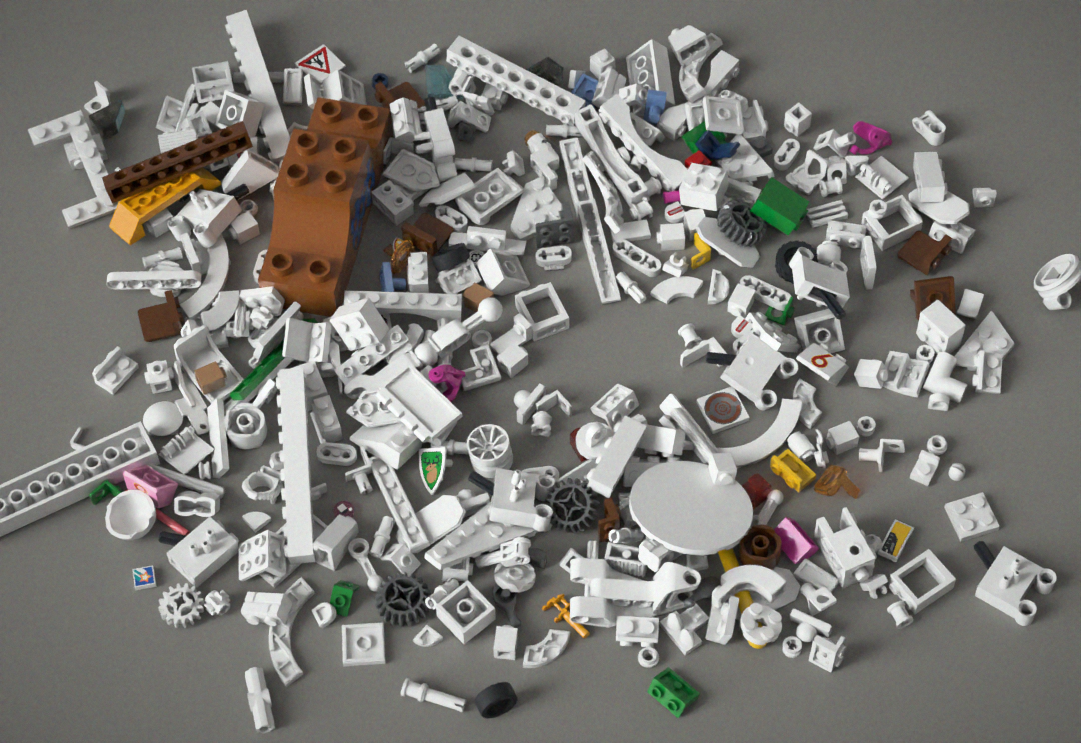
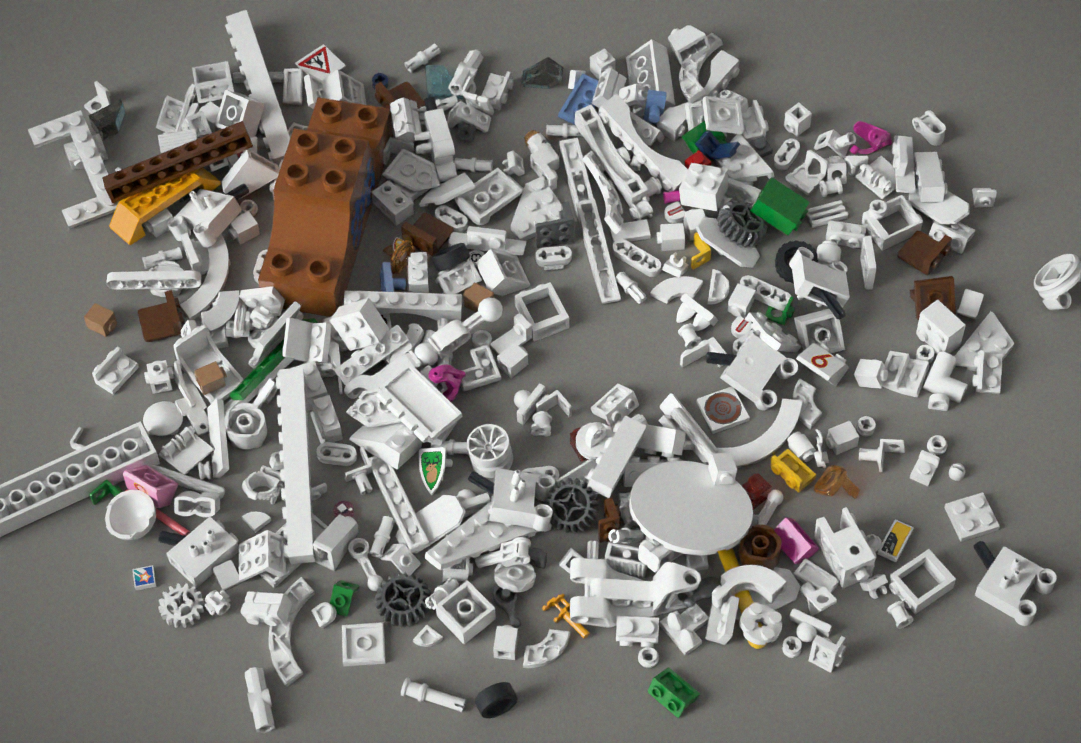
white brick [447,36,586,126] -> none
none -> medium nougat brick [84,303,117,337]
none -> white slope [213,560,242,591]
none -> white tile [677,294,718,331]
none -> white bracket [892,135,916,194]

